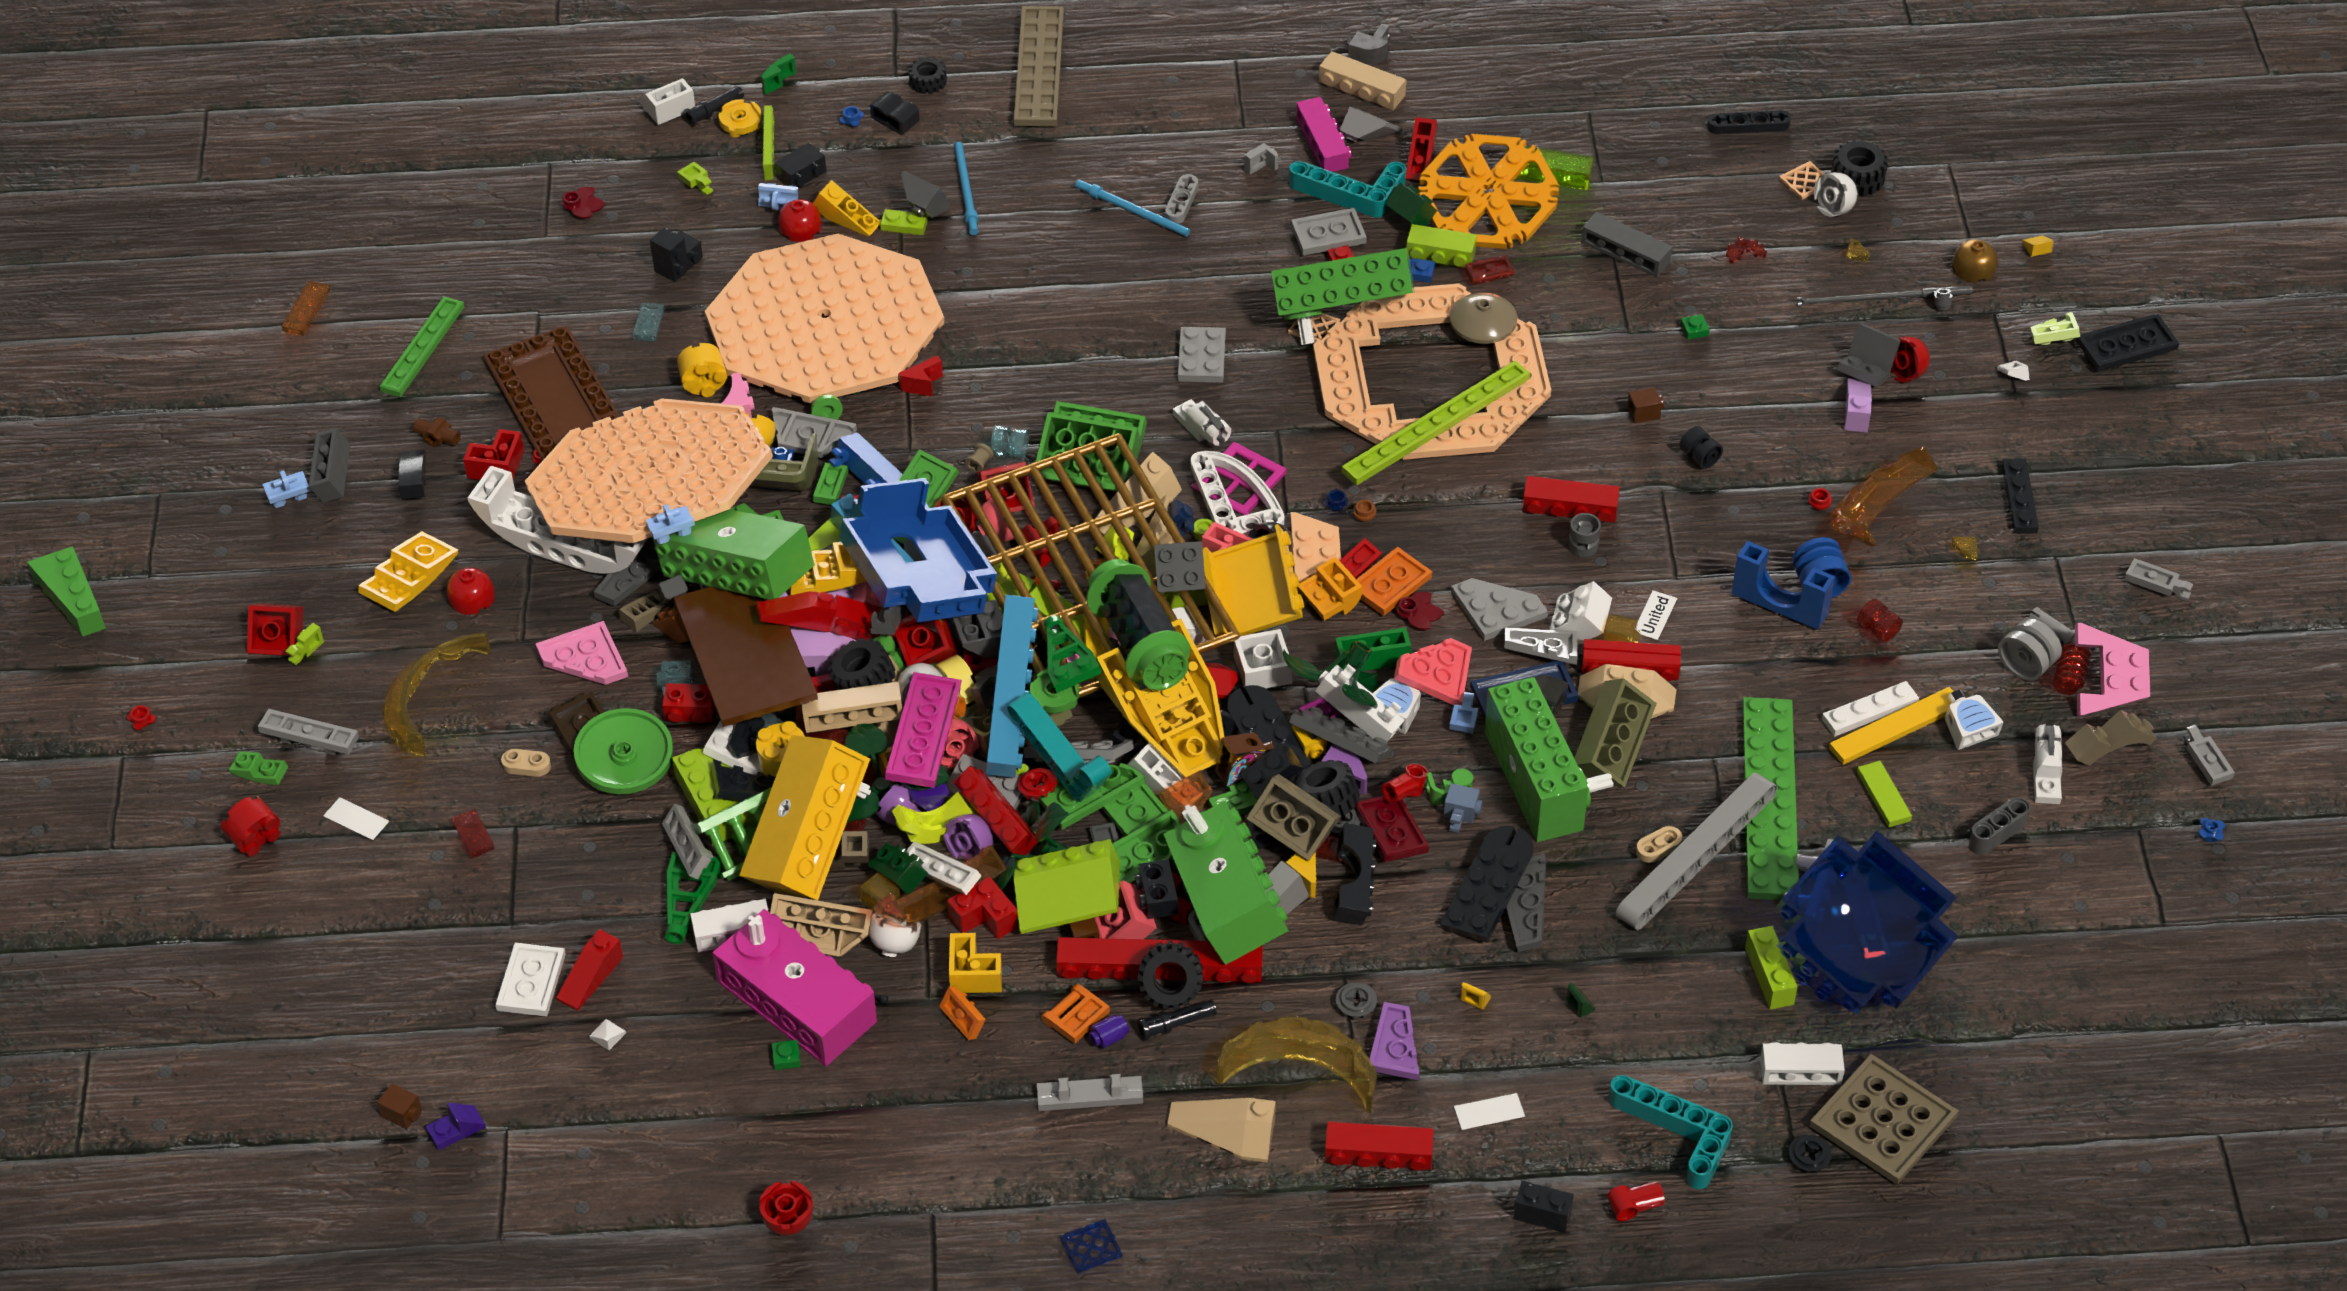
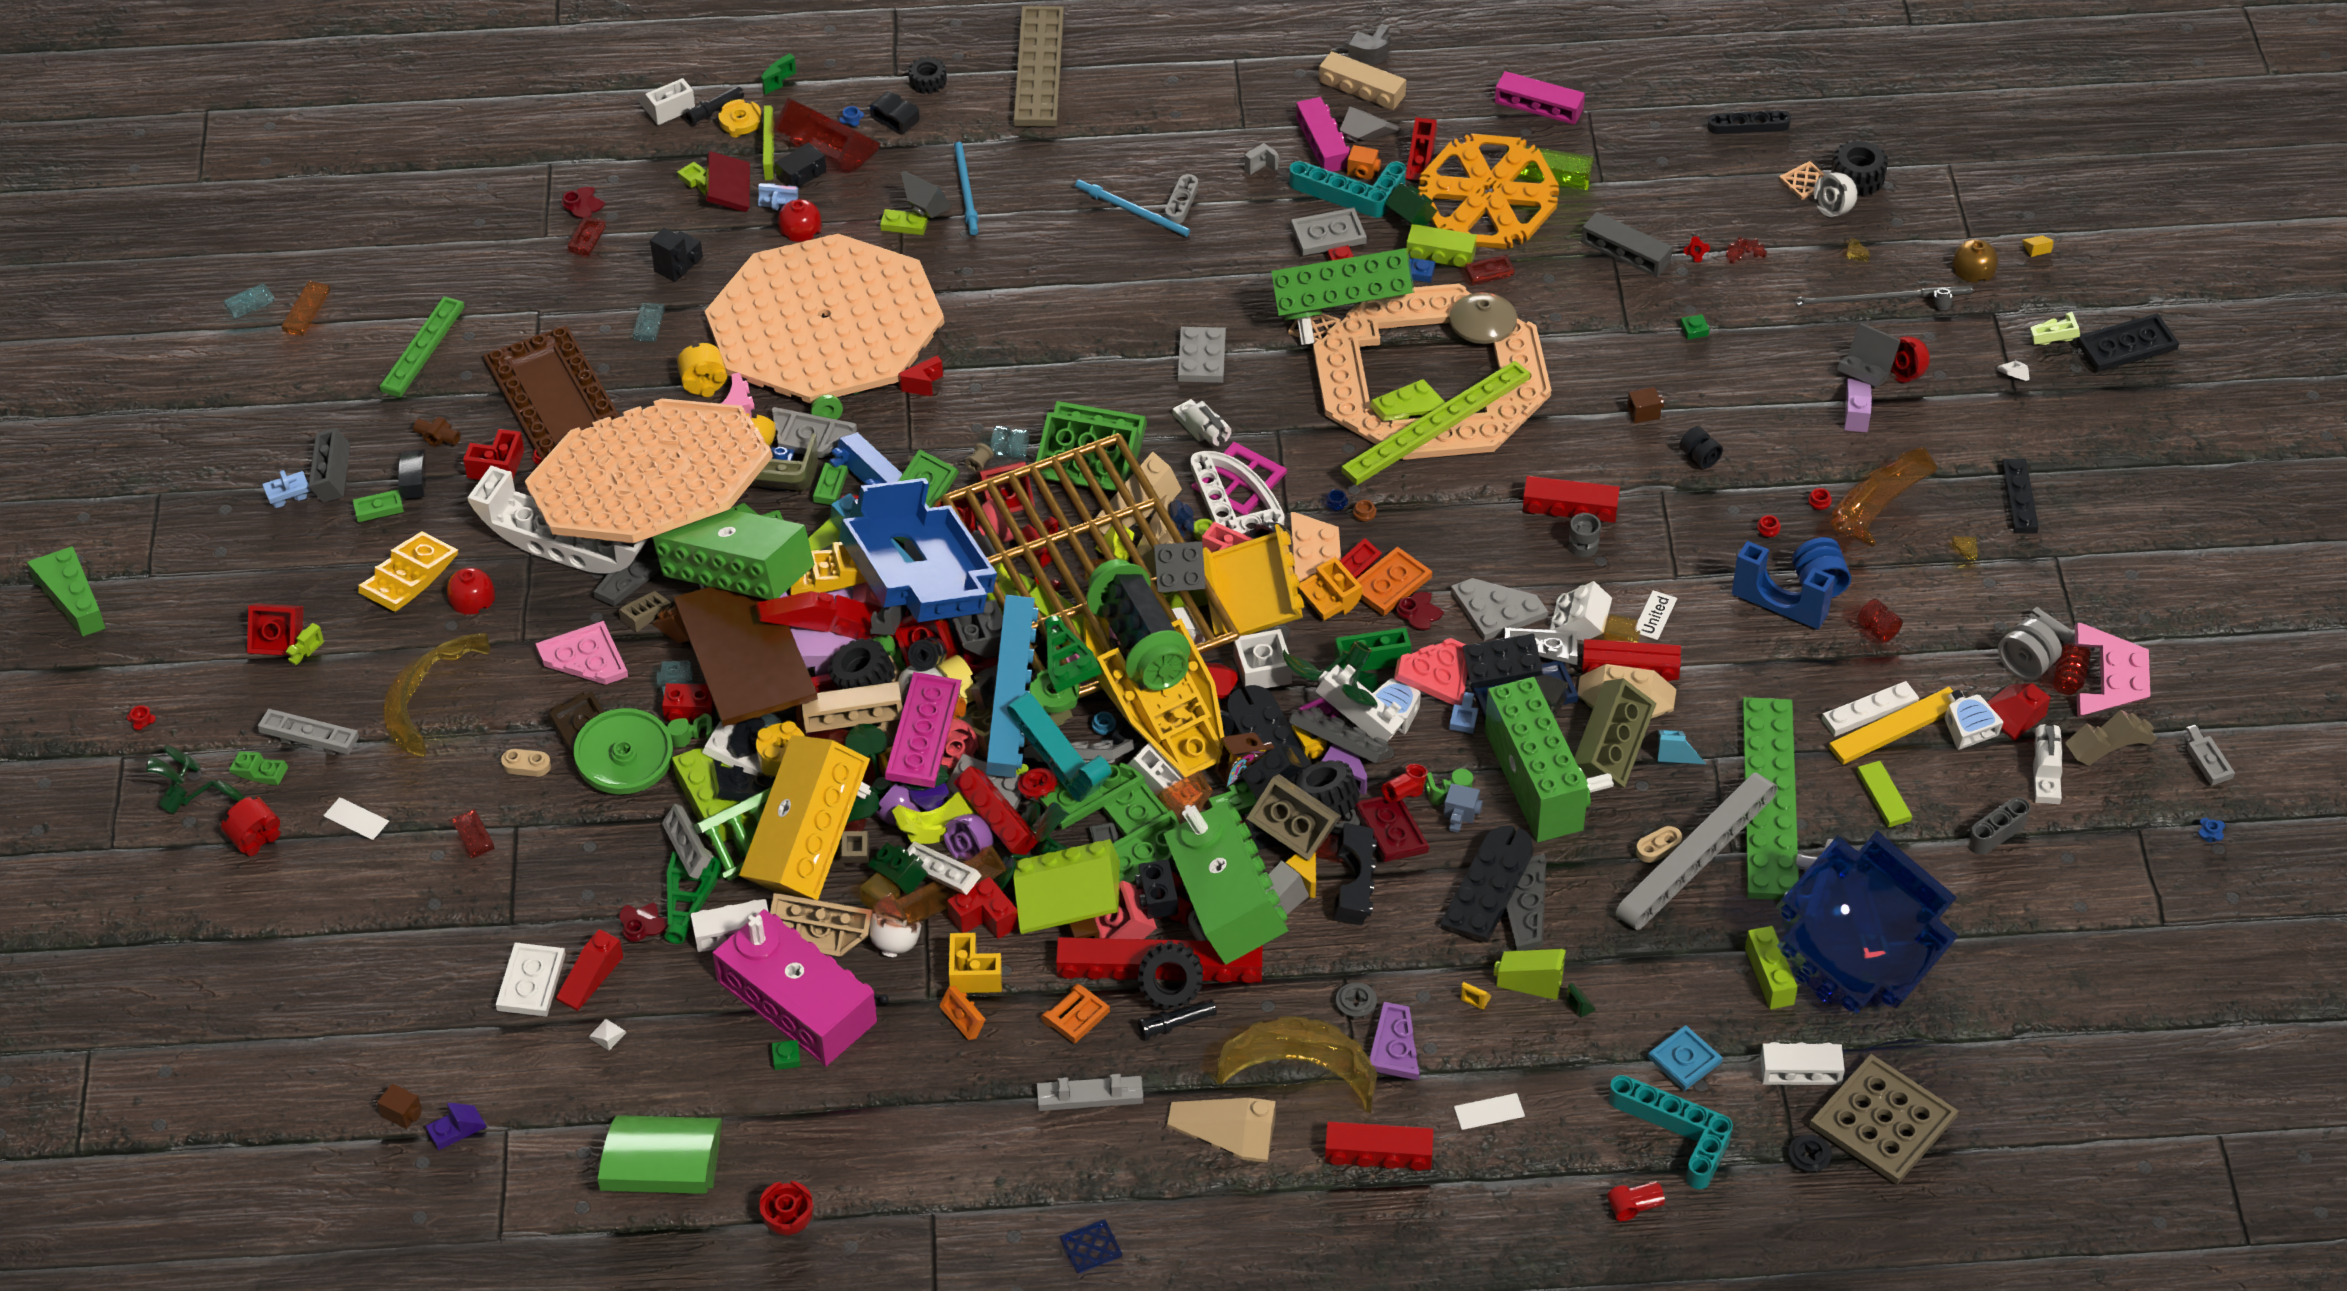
light blue hips [646,504,695,544] -> none
dark grey slope [659,575,688,606] -> none
yellow slope [813,180,881,237] -> none
dark purple brick [1089,1014,1129,1049] -> none
black brick [1513,1180,1574,1233] -> none
light grey plate [2125,558,2193,601] -> none
none -> dark green plant [146,745,246,814]
none -> clear light blue plate [223,283,275,319]
none -> bright green plate [353,489,404,522]
none -> clear red plate [568,216,606,256]
none -> bright green slope [598,1115,722,1194]
none -> dark red plate [619,902,668,942]
none -> bright green leg [667,714,714,748]
none -> dark red tile [706,151,750,212]
none -> clear red windscreen [773,98,881,172]
none -> black wheel [908,636,947,671]
none -> dark azure plate [1092,712,1116,735]
none -> orange brick [1347,145,1381,180]
none -> lime wing [1370,379,1446,421]
none -> black plate [1463,633,1543,689]
none -> lime slope [1493,949,1566,1000]
none -> dark pink brick [1495,71,1585,125]
none -> dark azure plate [1648,1025,1722,1091]
none -> medium azure slope [1658,730,1706,764]
none -> red plate [1684,236,1710,262]
none -> red plate [1757,515,1781,537]
none -> red slope [1987,683,2051,740]

